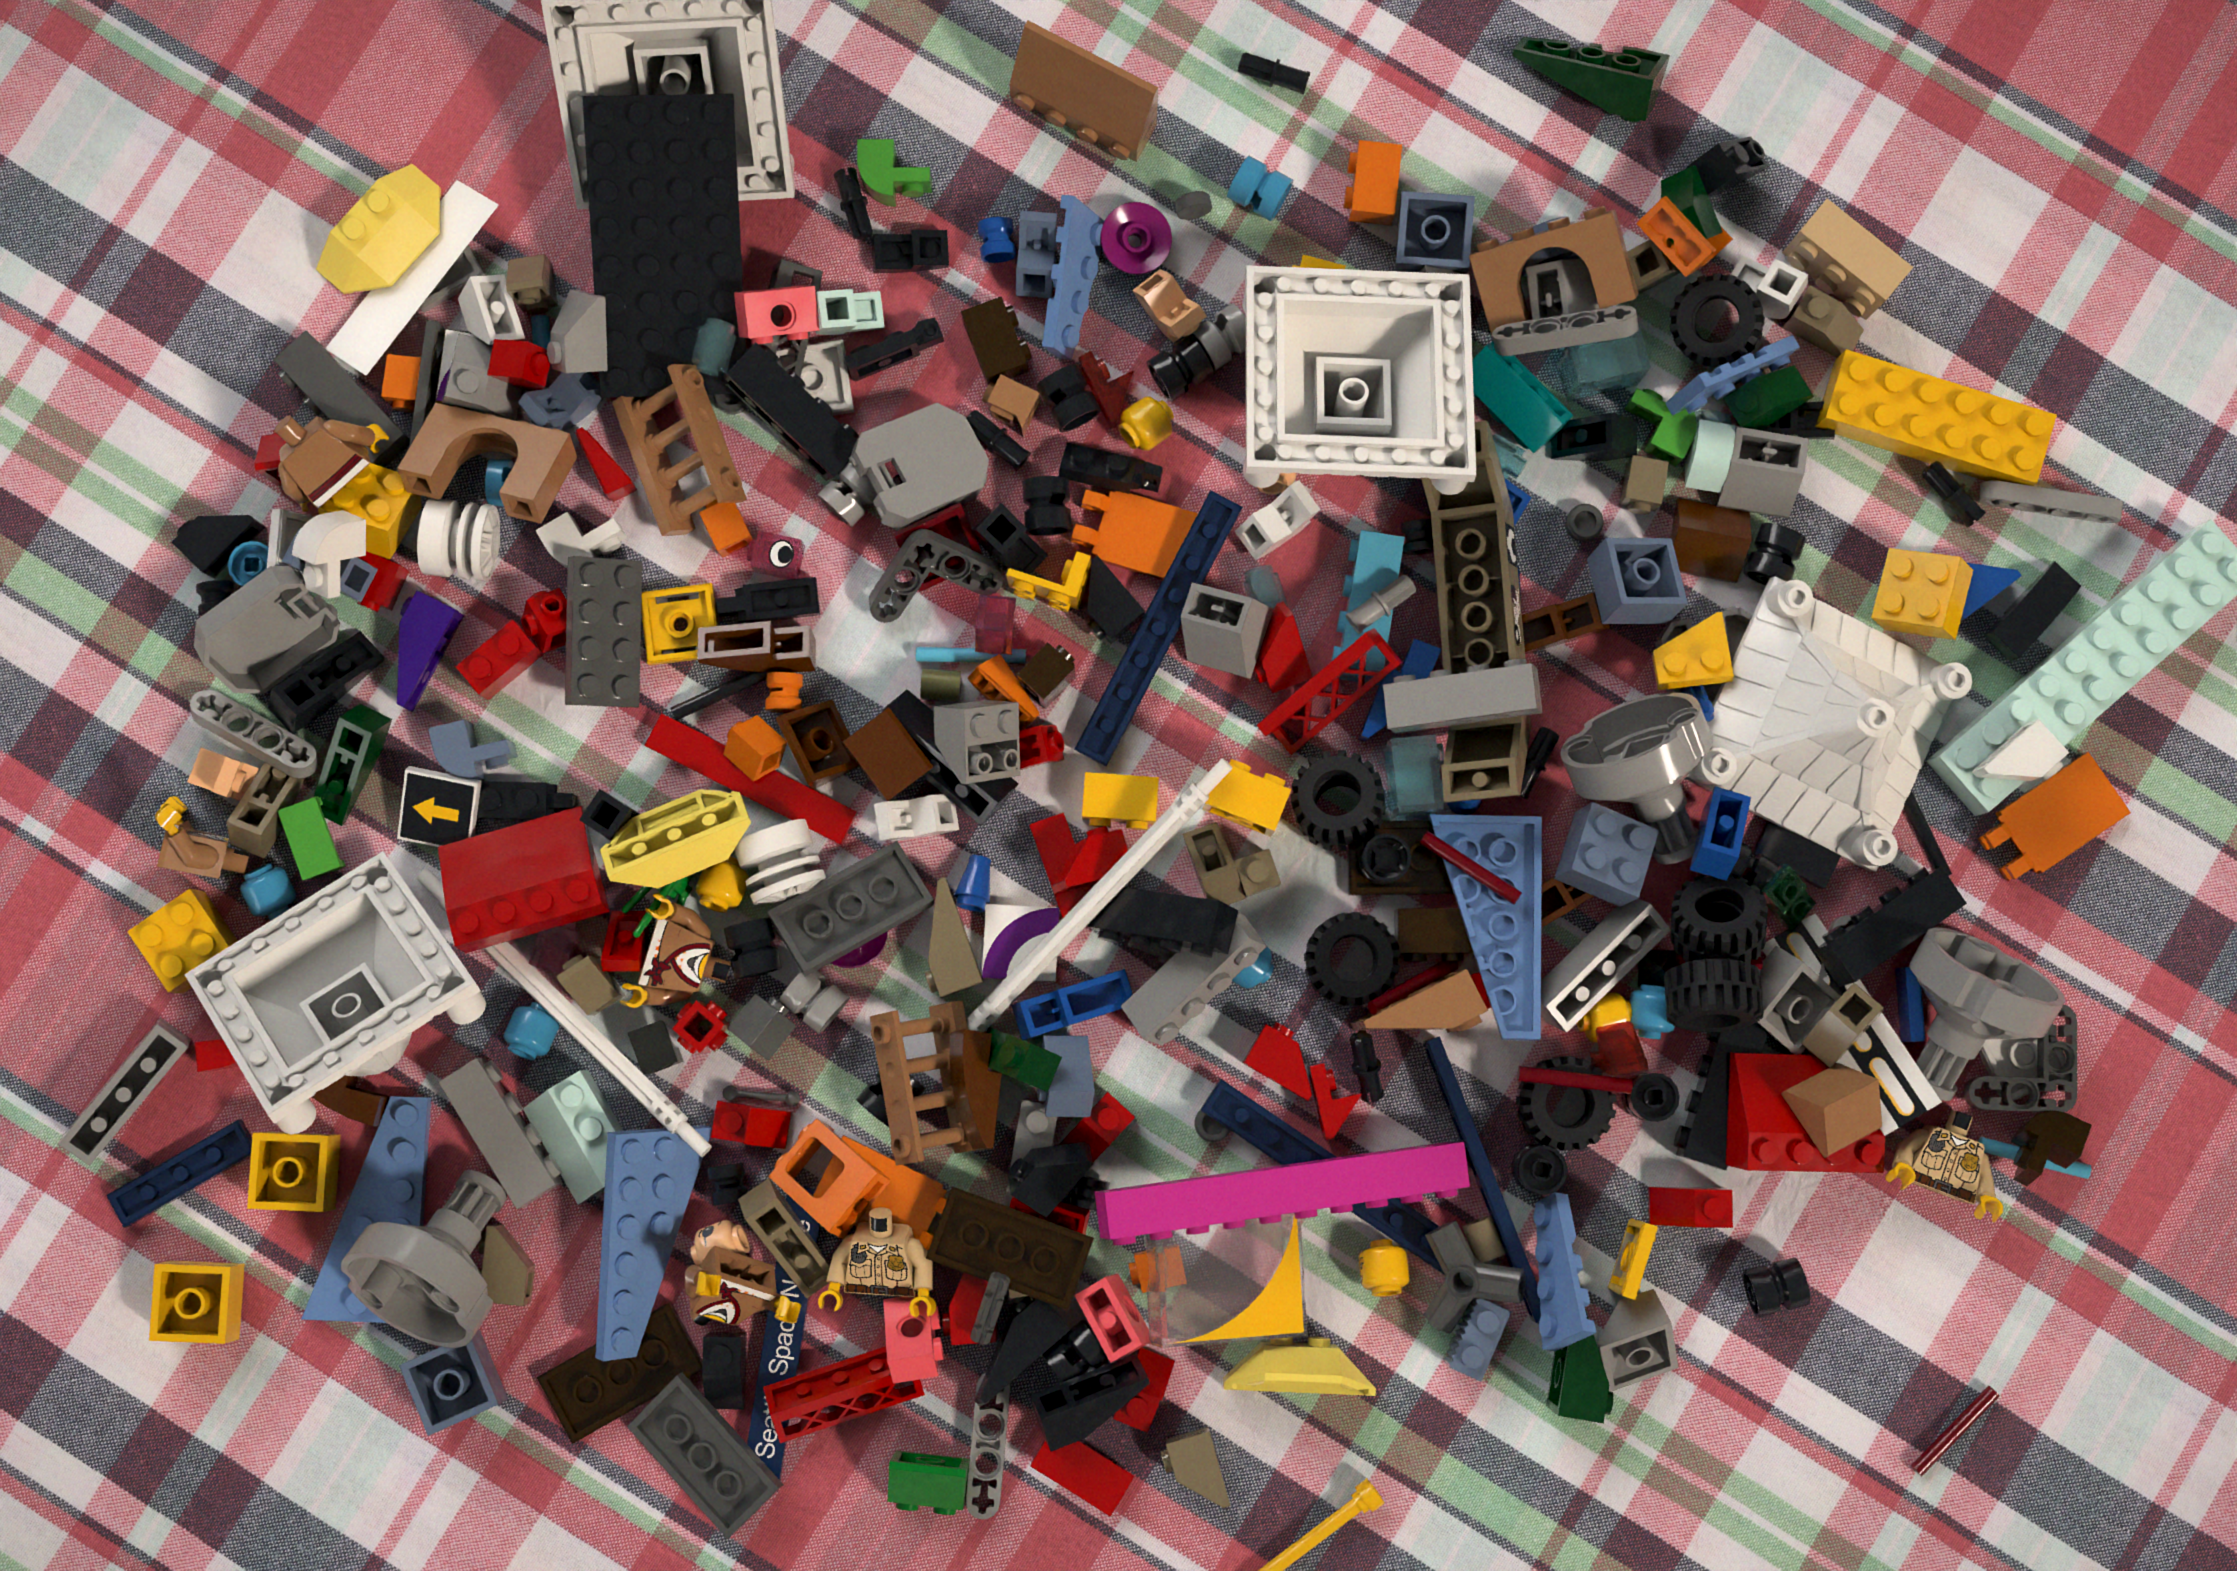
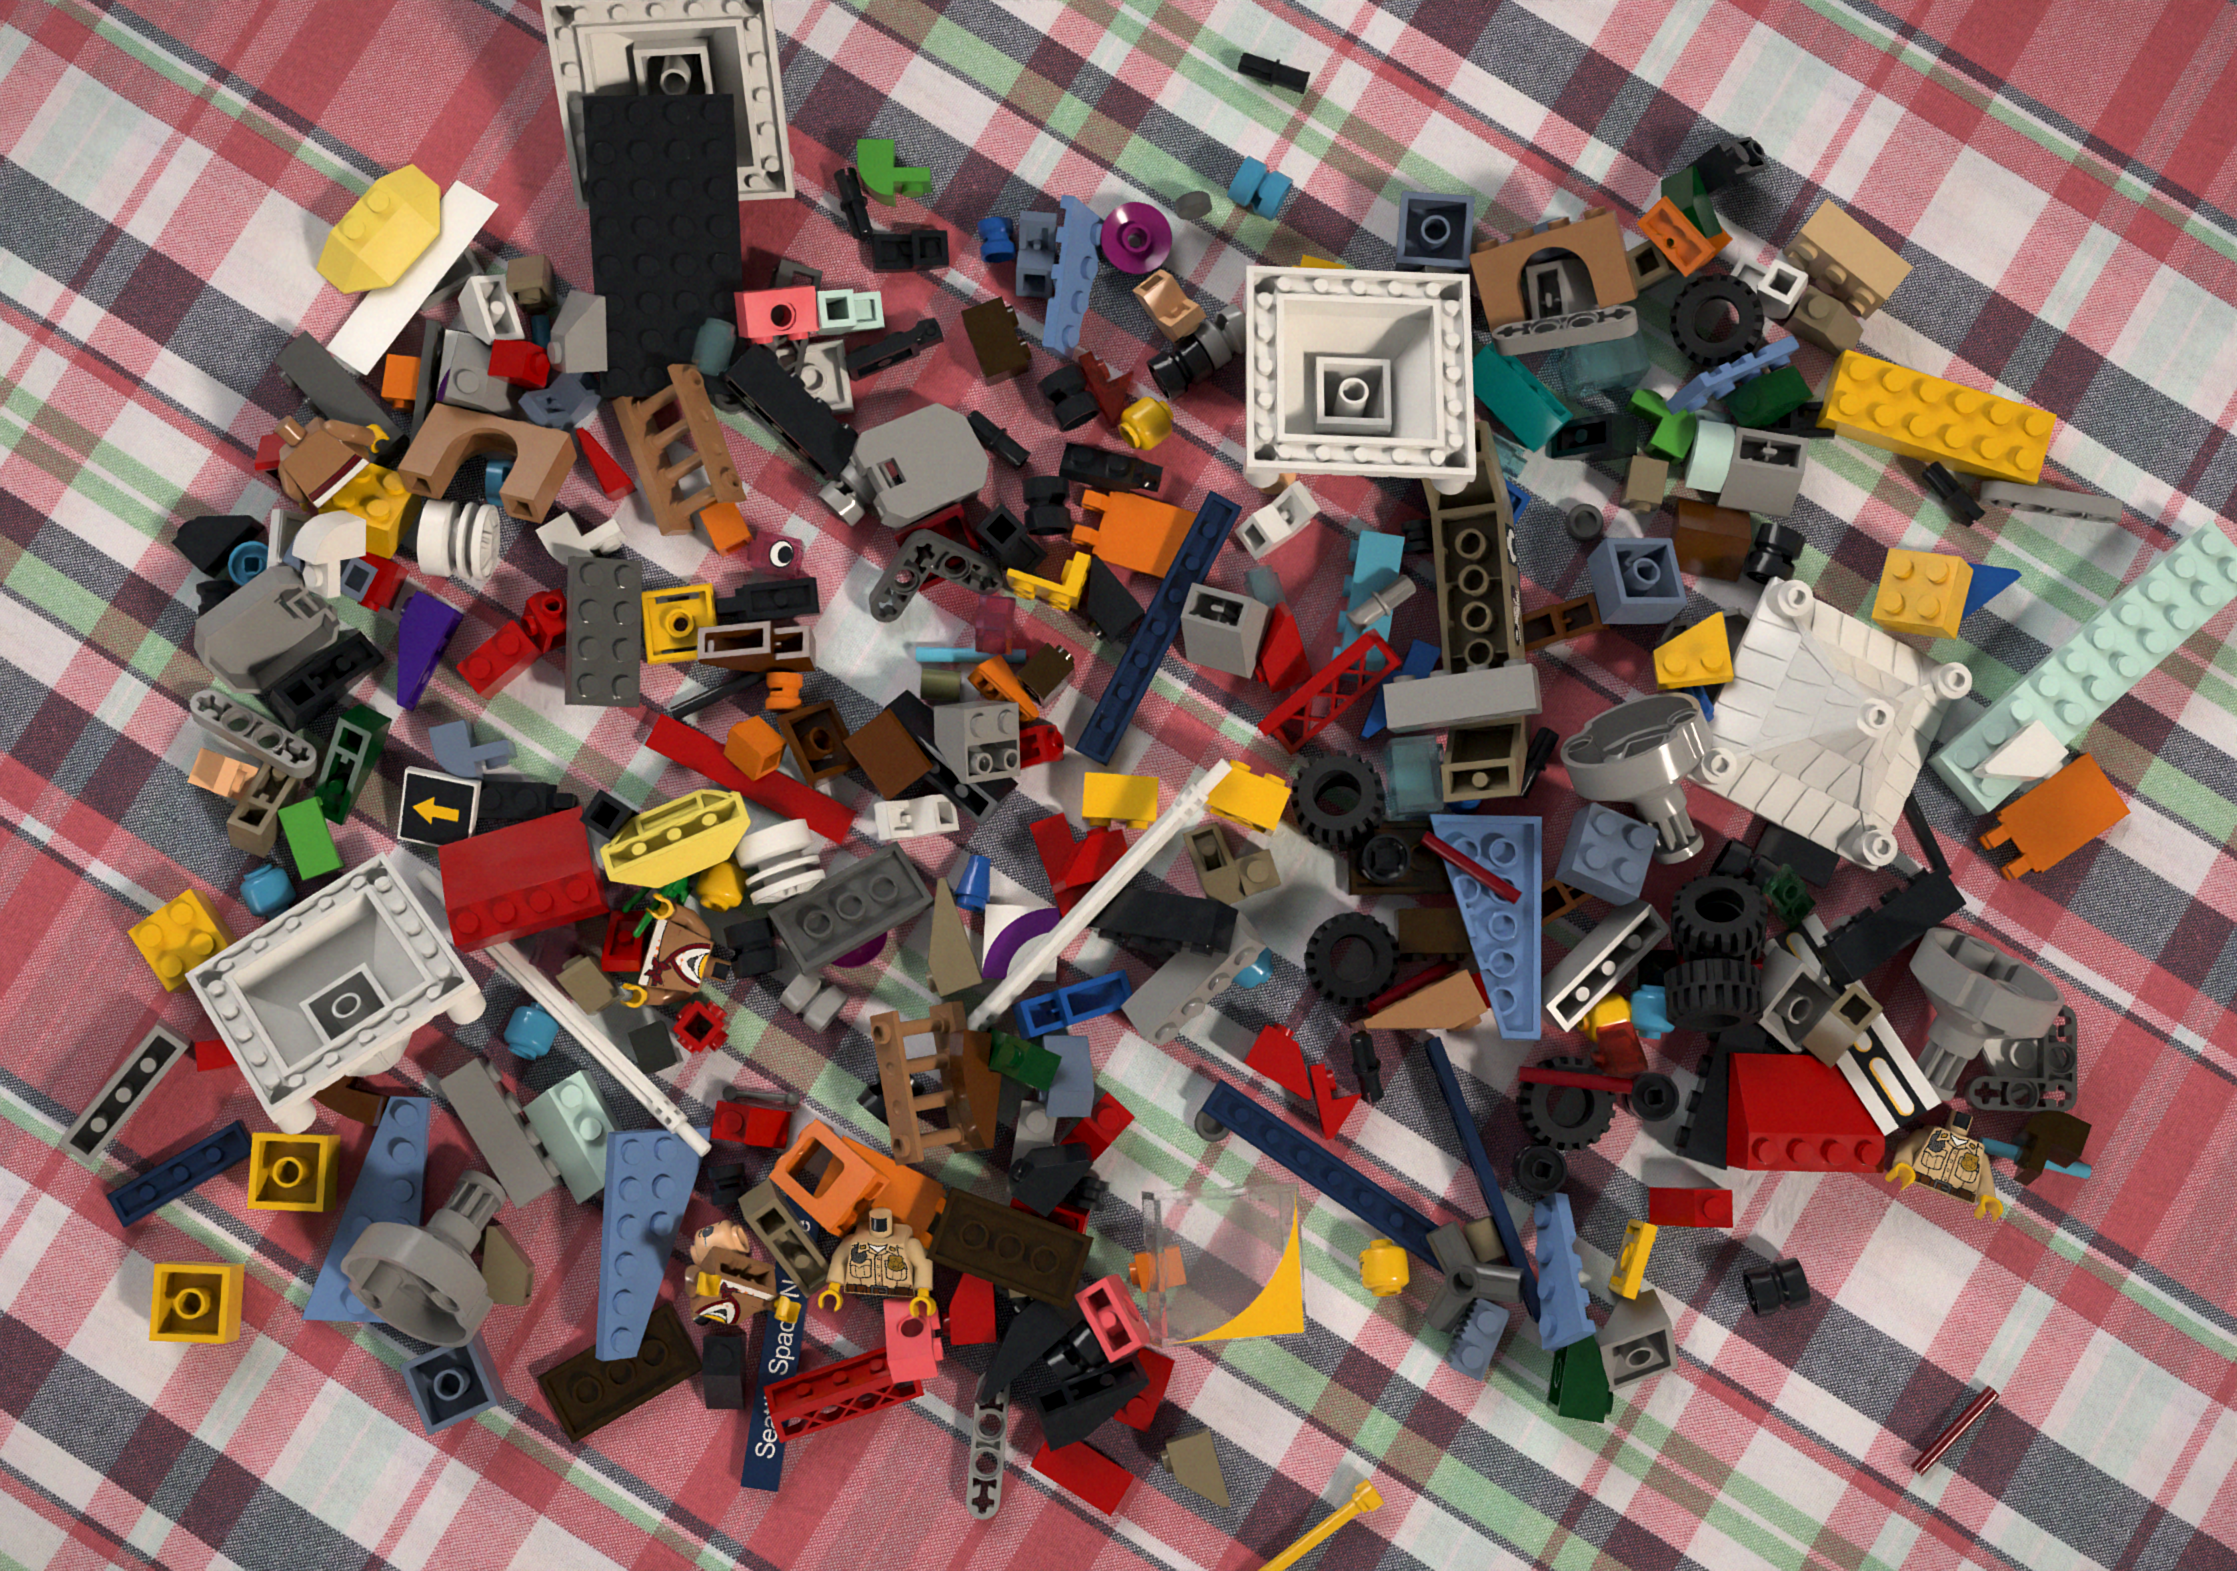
medium nougat torso [155,796,250,879] -> none
dark grey plate [627,1372,784,1539] -> none
dark grey brick [727,993,796,1061] -> none
green slope [887,1450,970,1515] -> none
dark grey axle [970,1272,1010,1345] -> none
medium nougat window [982,374,1041,437] -> none
medium nougat slope [1009,20,1158,162] -> none
dark pink brick [1095,1141,1470,1245] -> none
light yellow wedge [1223,1335,1376,1396] -> none
orange brick [1343,140,1402,226] -> none
dark green wedge [1512,37,1670,122] -> none
blue brick [1690,786,1751,881] -> none
medium nougat slope [1781,1063,1882,1158] -> none
blue tile [1895,967,1925,1042] -> none
black slope [1983,561,2081,662] -> none

